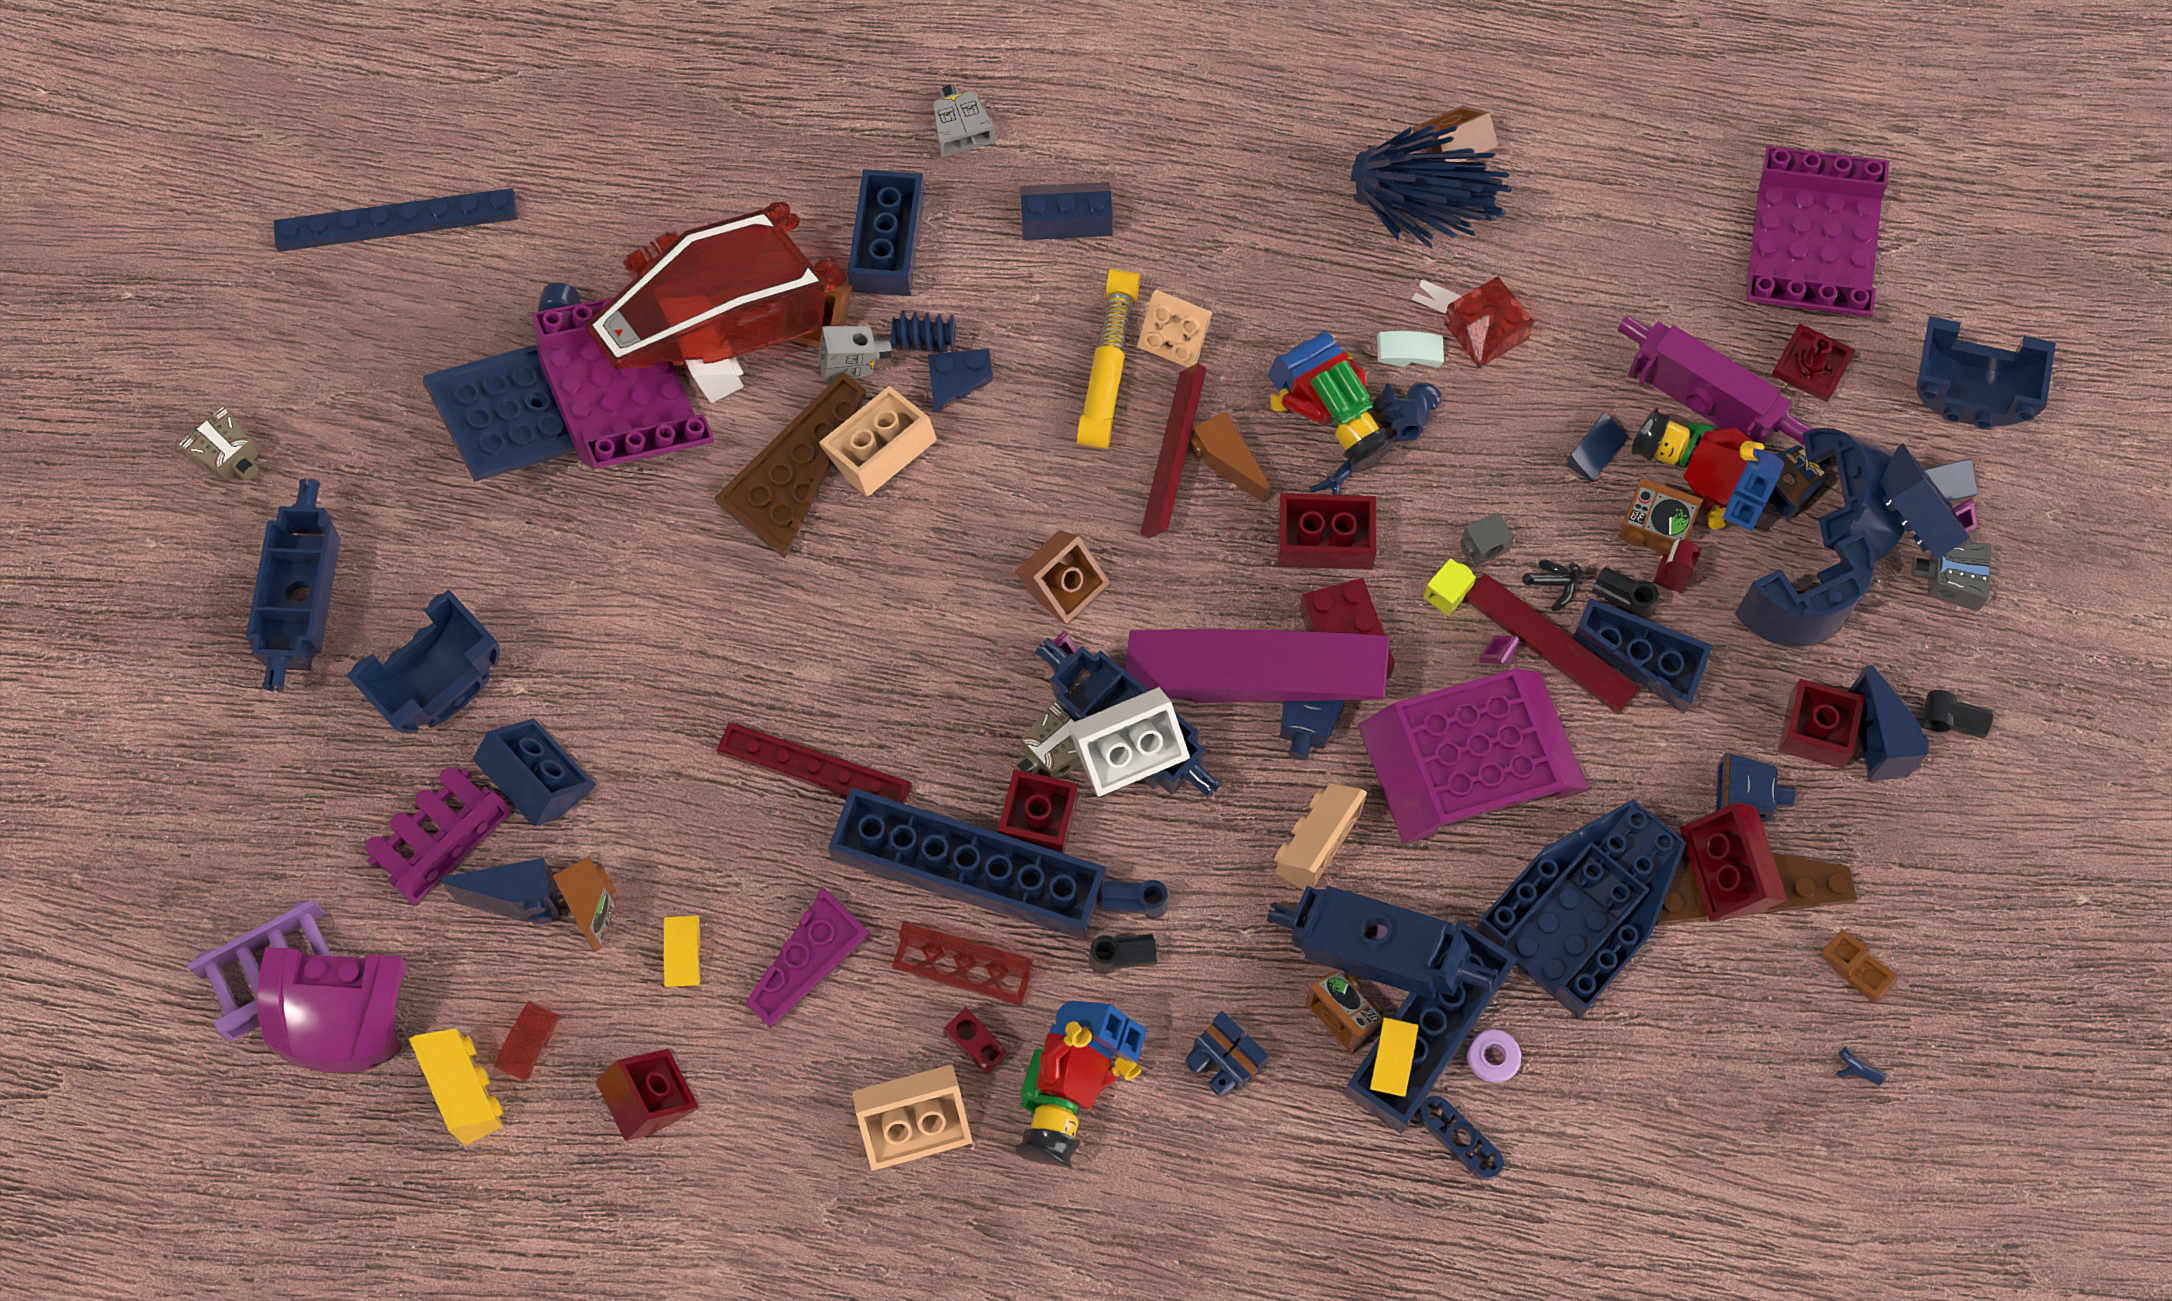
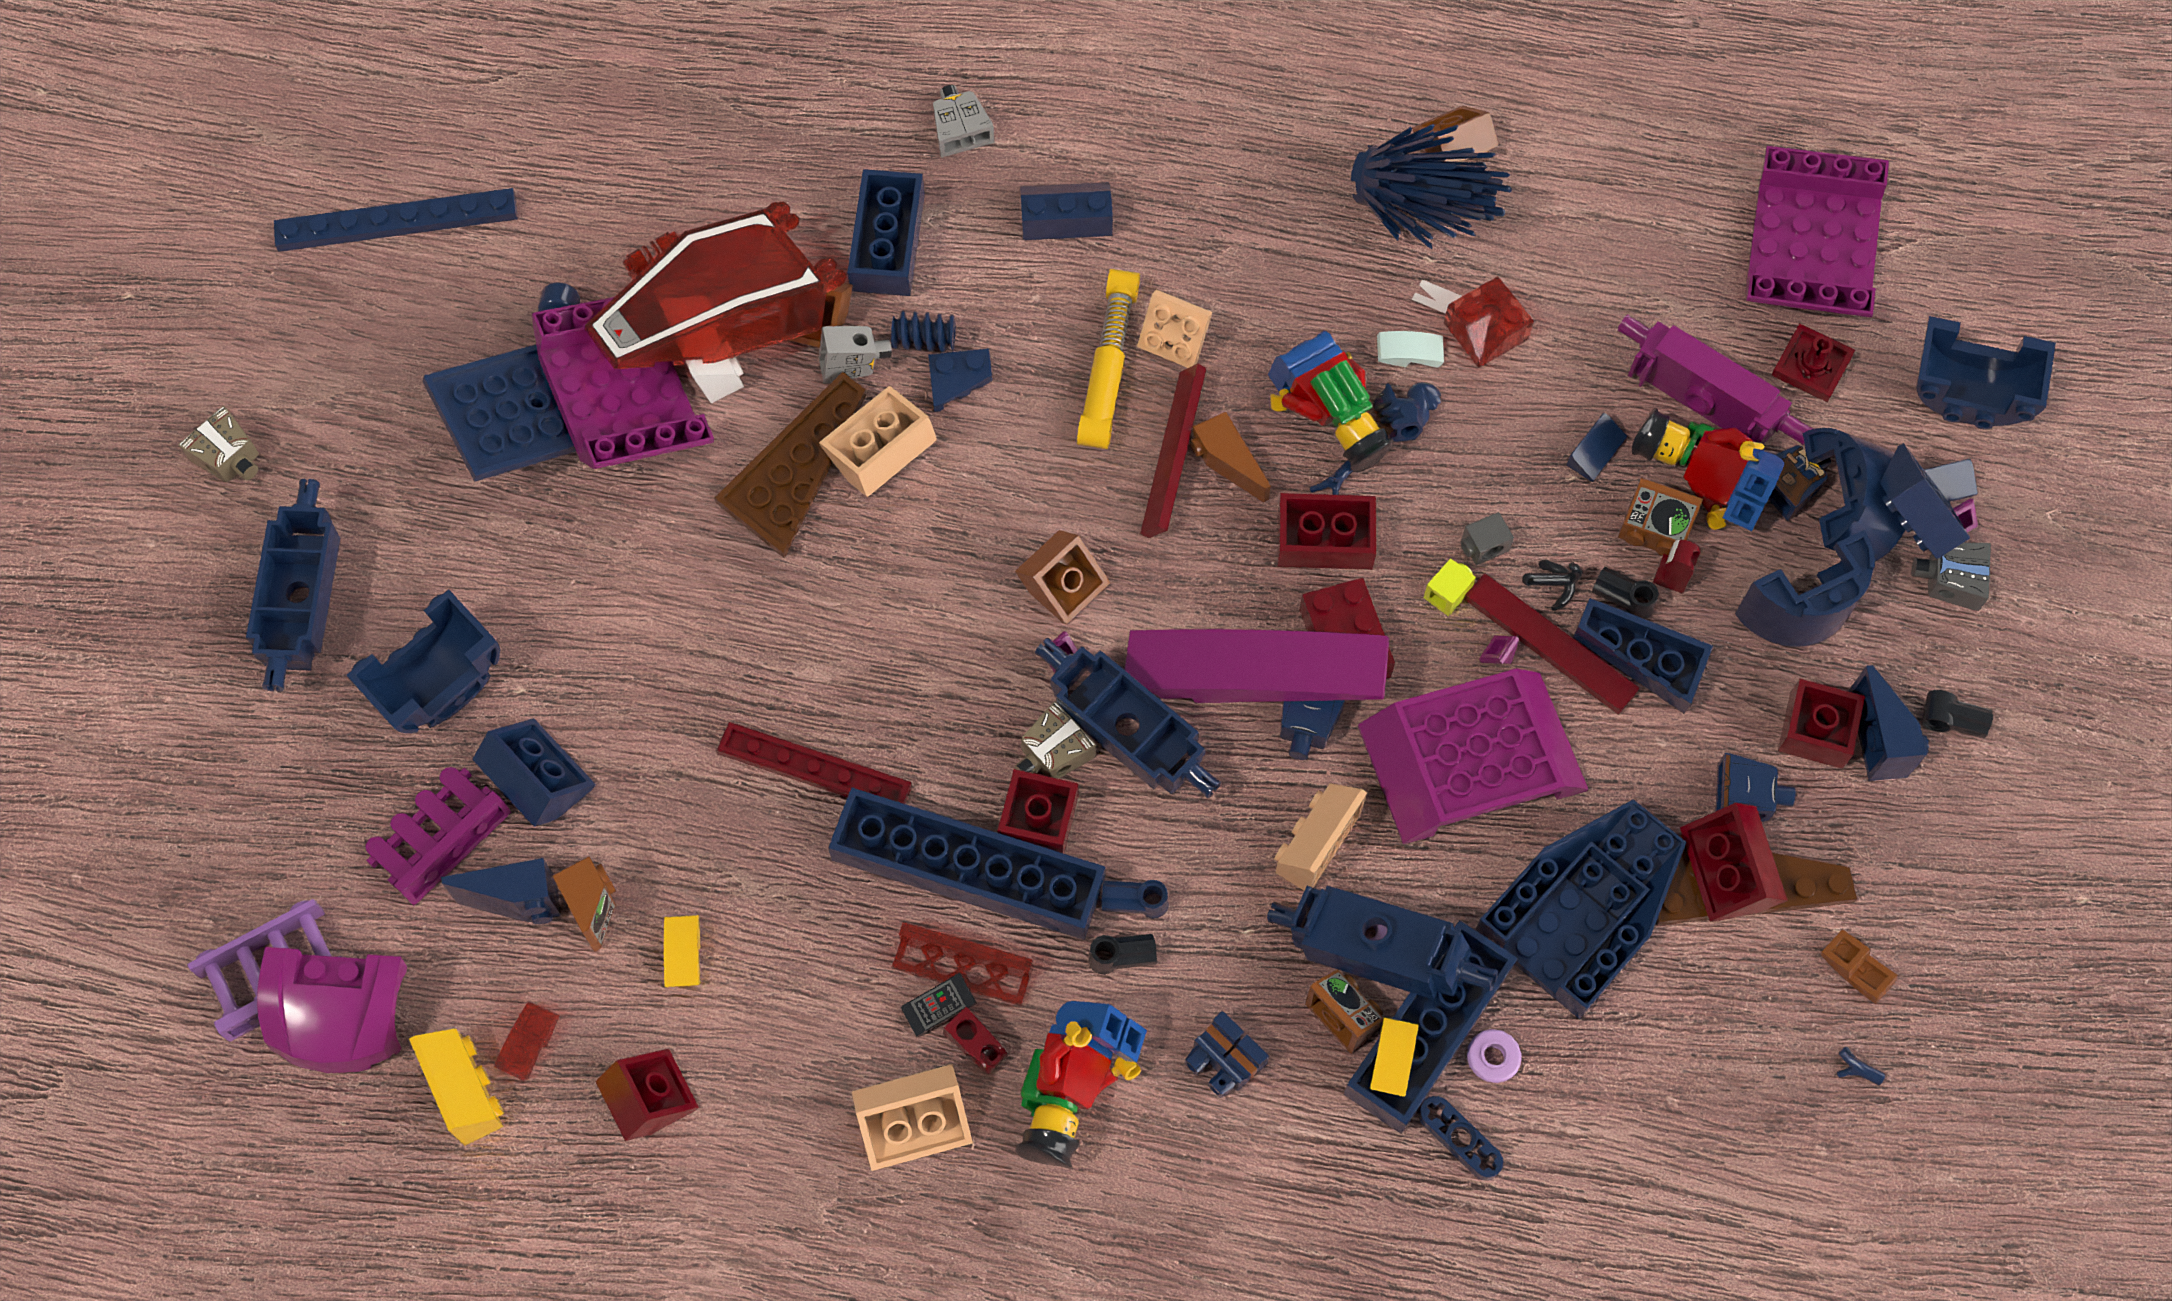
magenta wing [746,886,870,1029] -> none
white slope [1068,687,1190,797] -> none
none -> black tile [900,973,977,1037]

